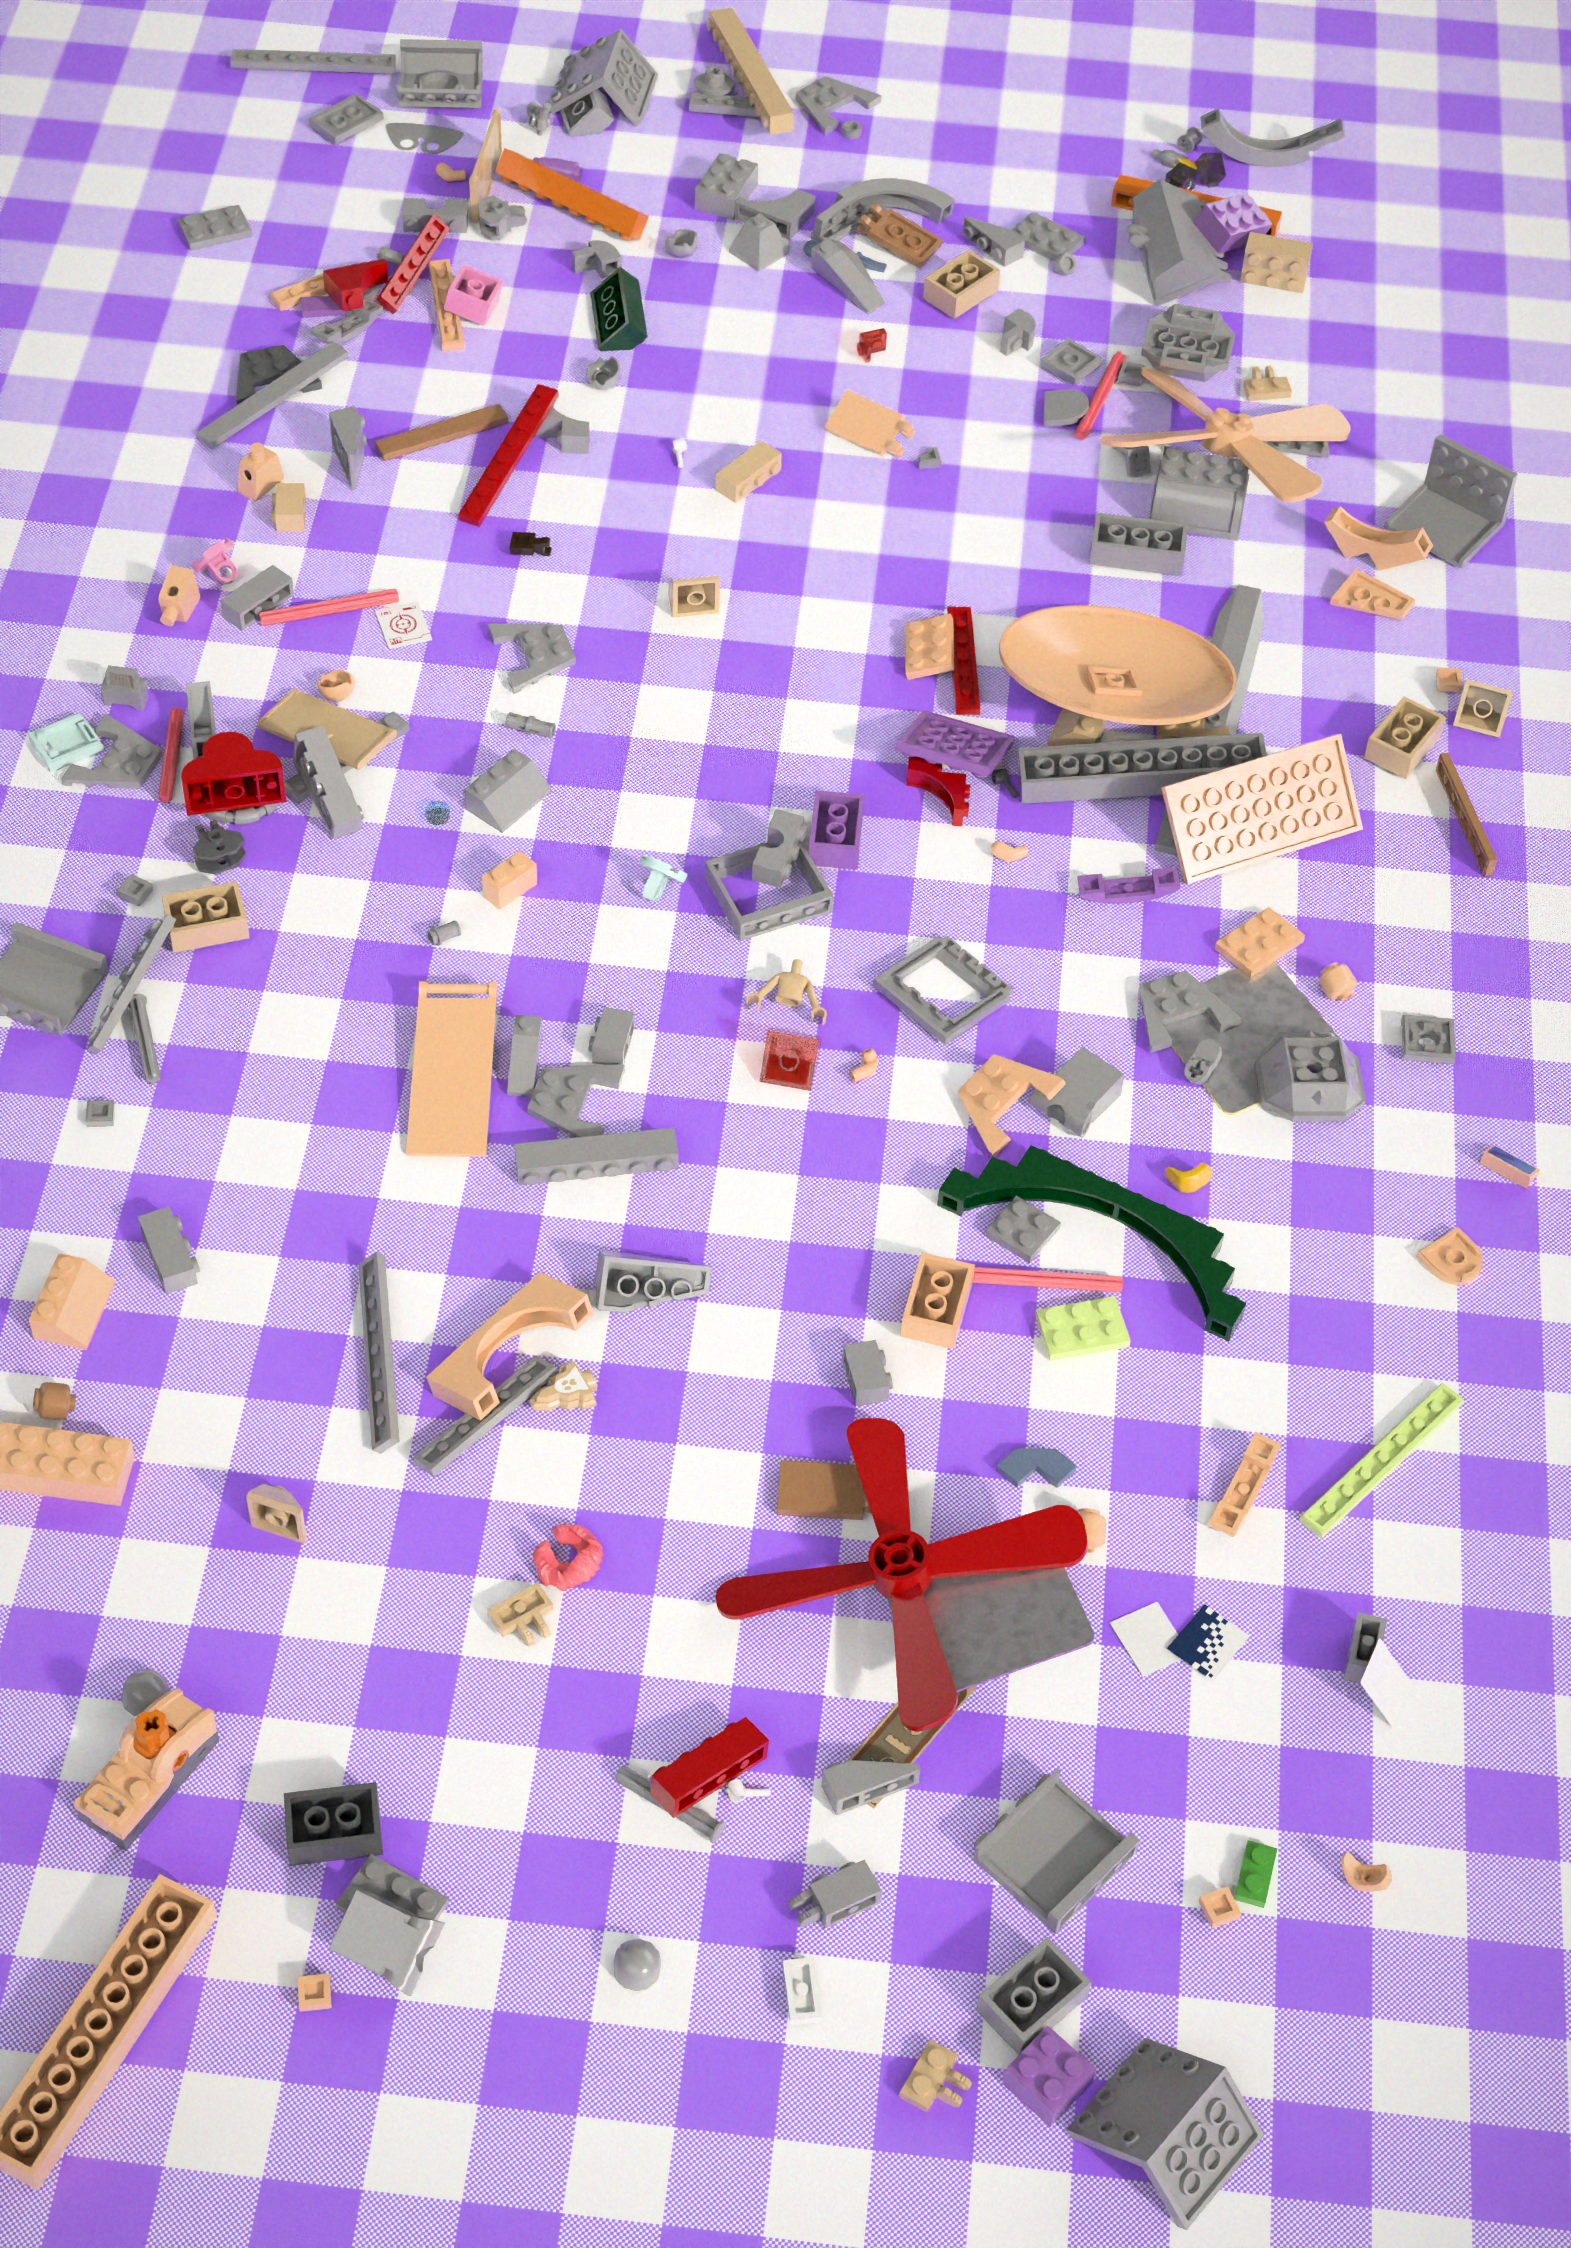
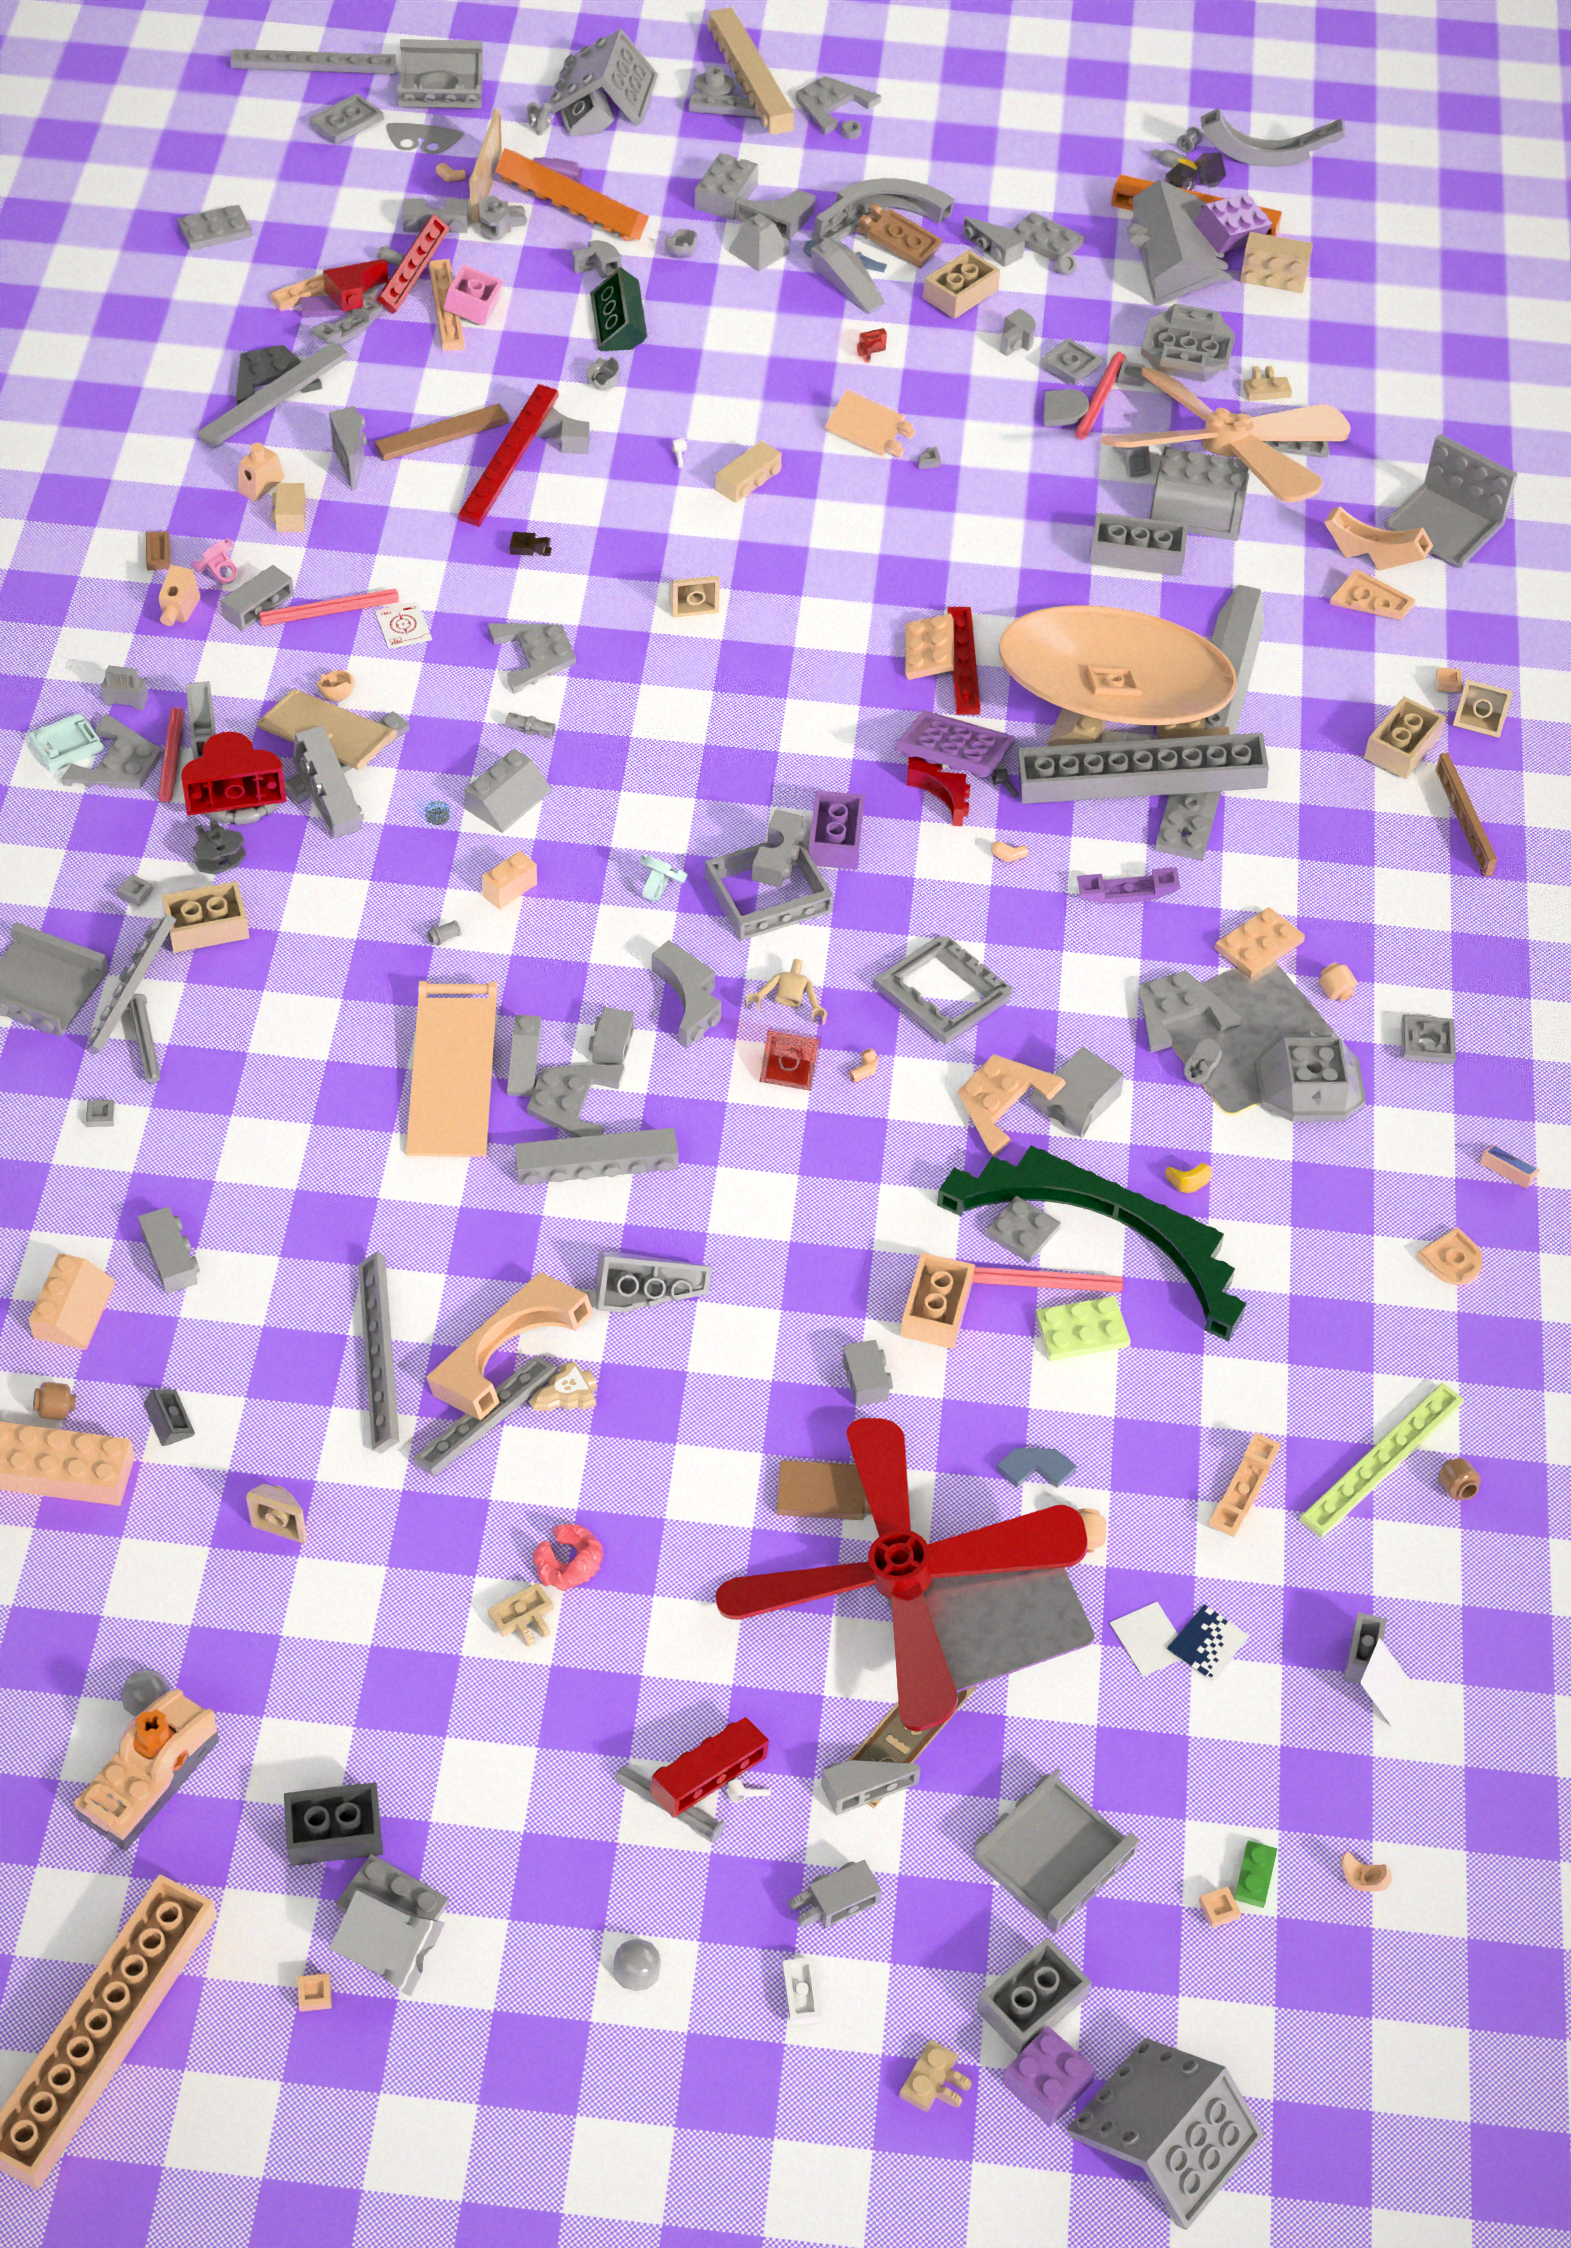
light nougat plate [1161,734,1363,884] -> none
none -> dark grey slope [144,1389,195,1446]
none -> medium nougat tile [145,531,171,571]
none -> light grey arch [652,940,722,1048]
none -> medium nougat head [1438,1458,1481,1500]

